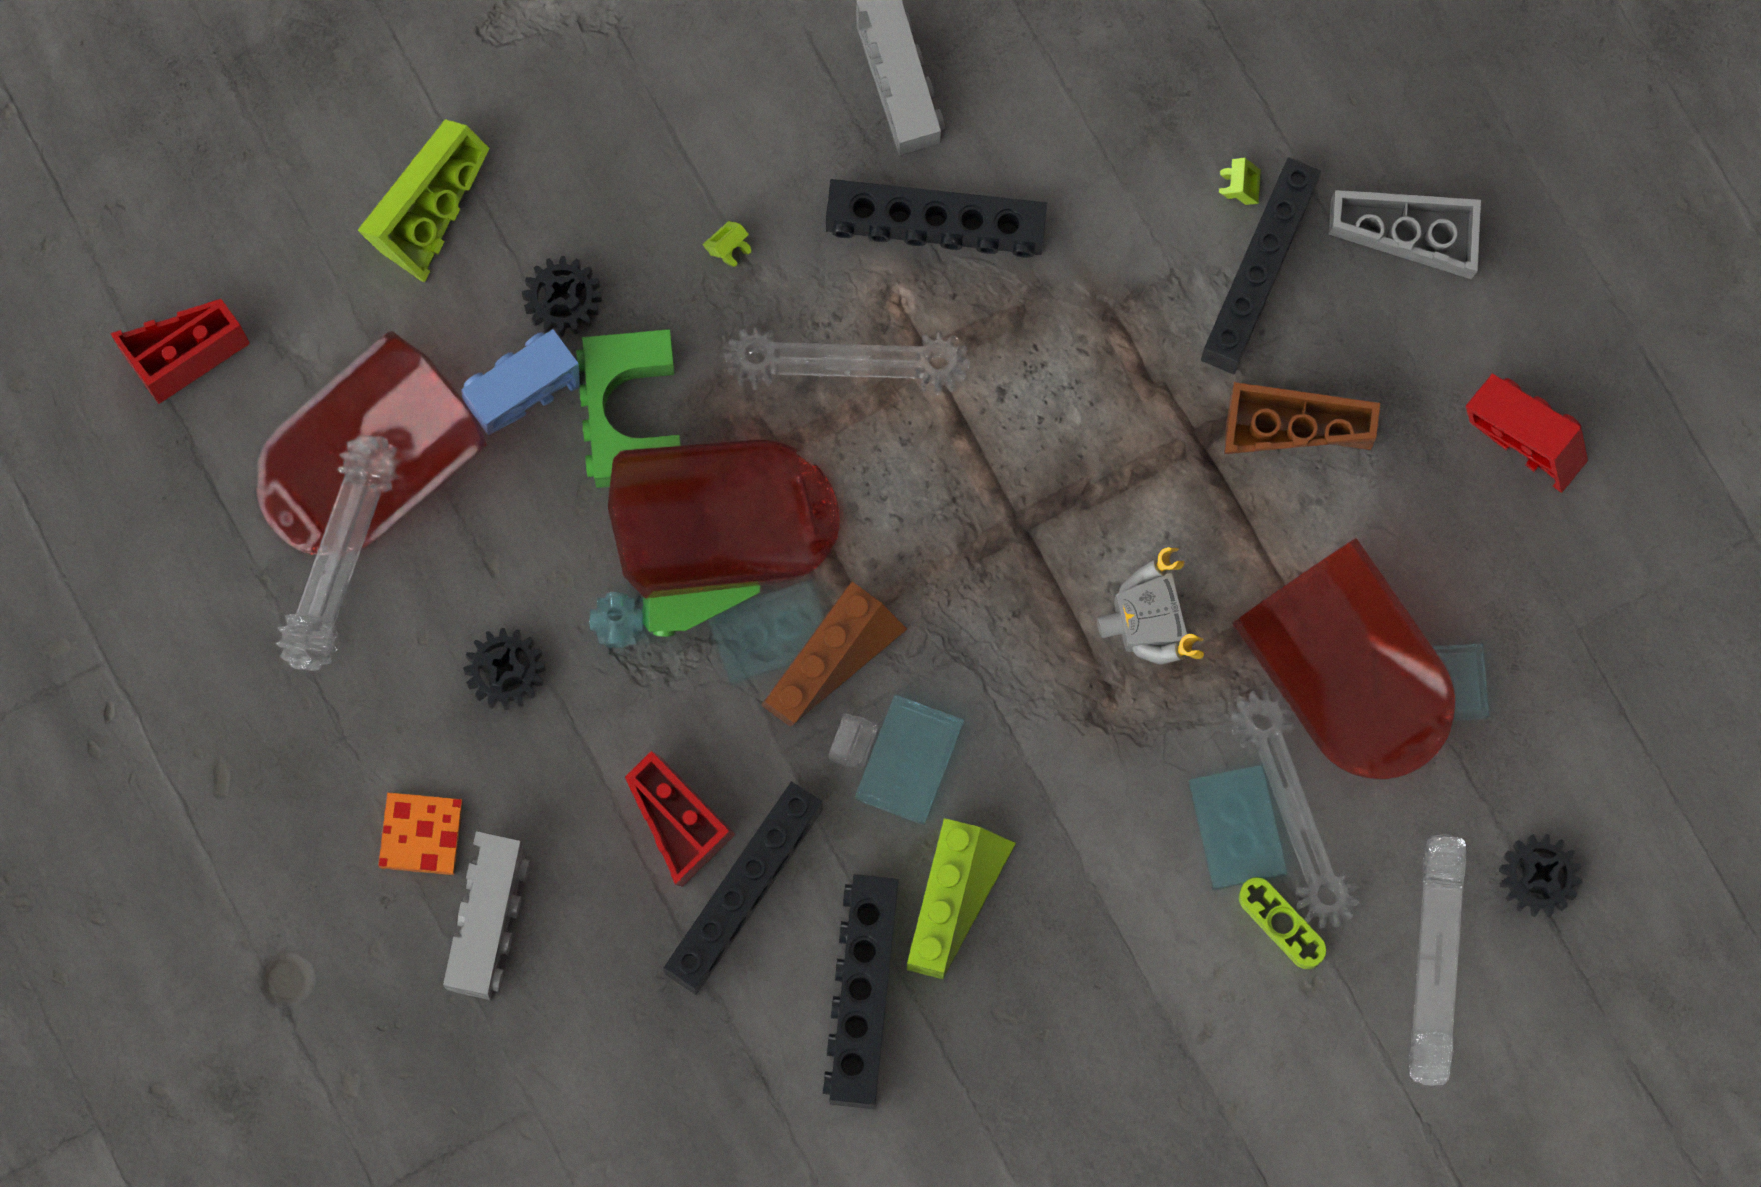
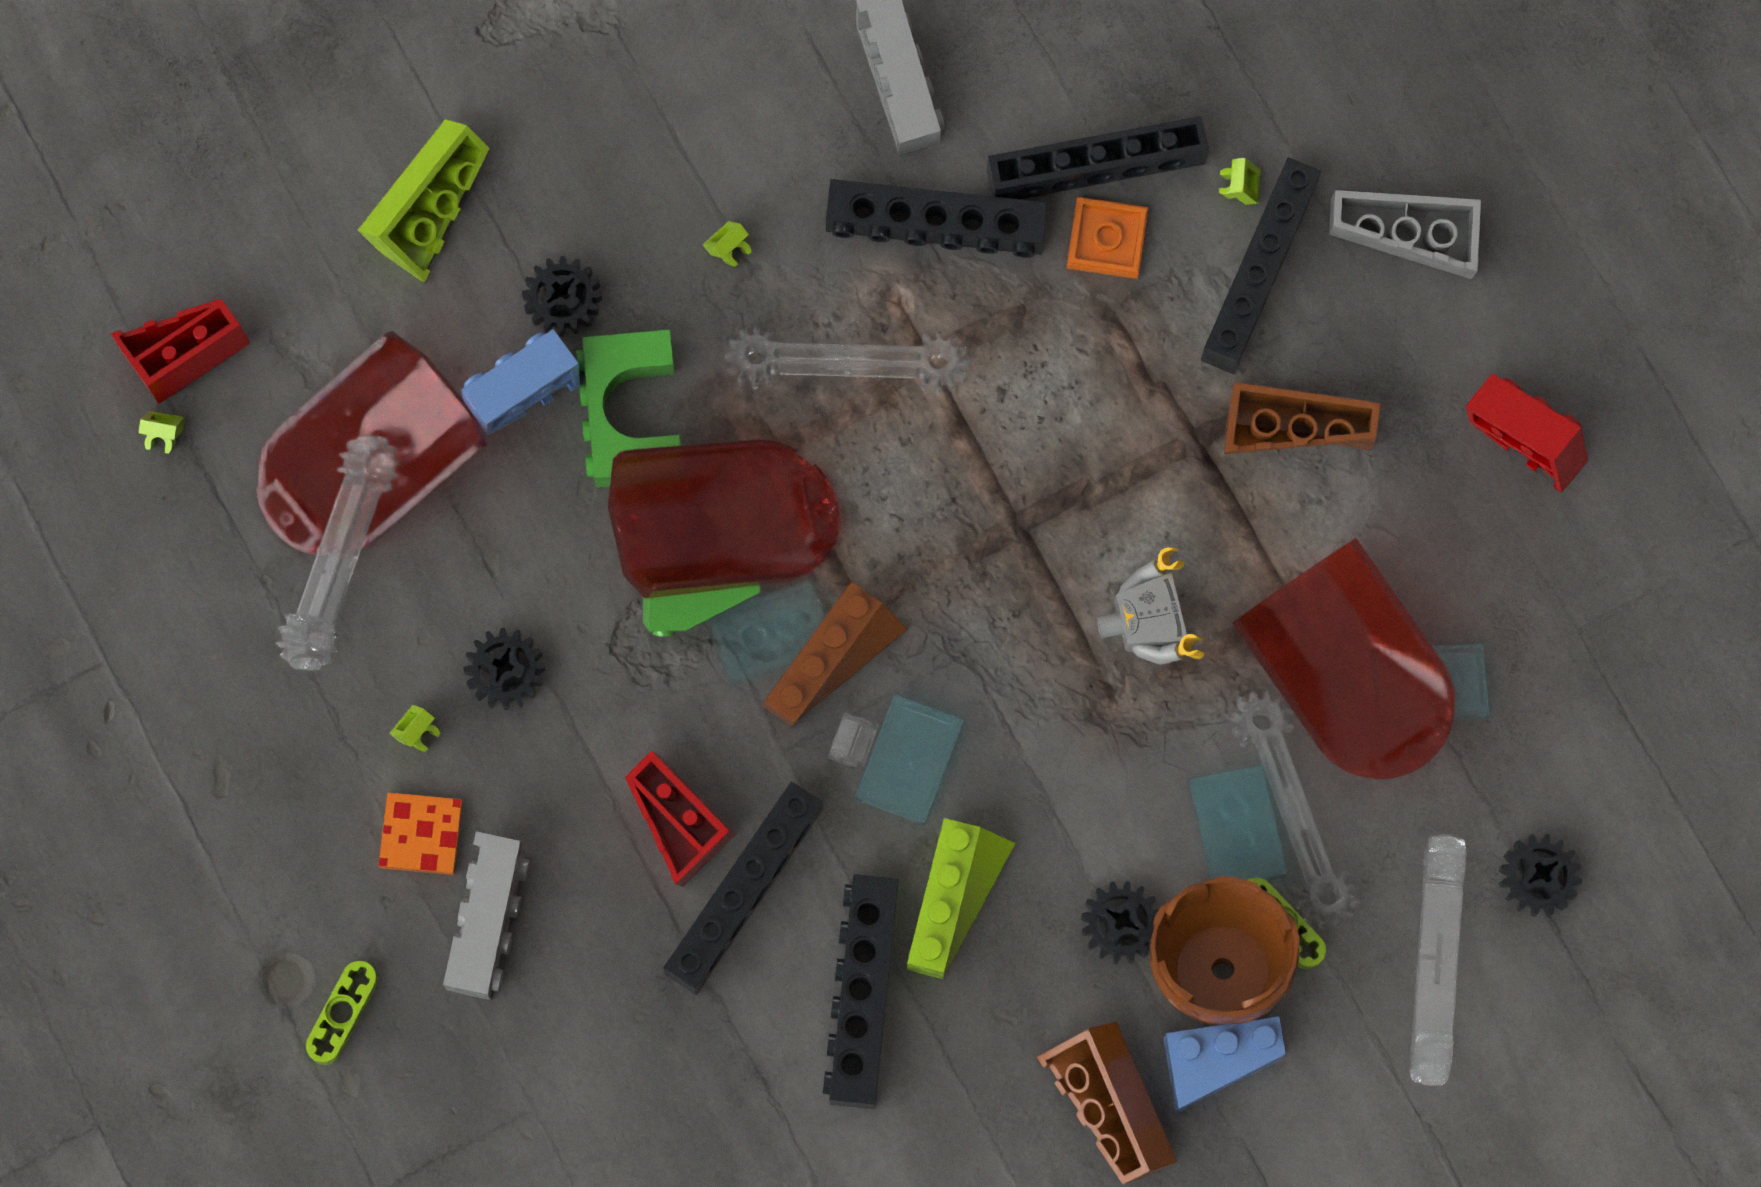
clear light blue brick [590,592,643,648] -> none
none -> lime tile [139,411,185,454]
none -> lime beam [306,961,378,1065]
none -> lime tile [389,705,441,752]
none -> black brick [987,116,1209,199]
none -> dark orange wedge [1036,1021,1177,1184]
none -> orange tile [1066,197,1149,279]
none -> black gear [1081,881,1159,964]
none -> dark orange piece [1149,876,1300,1026]
none -> medium blue wedge [1163,1016,1286,1114]

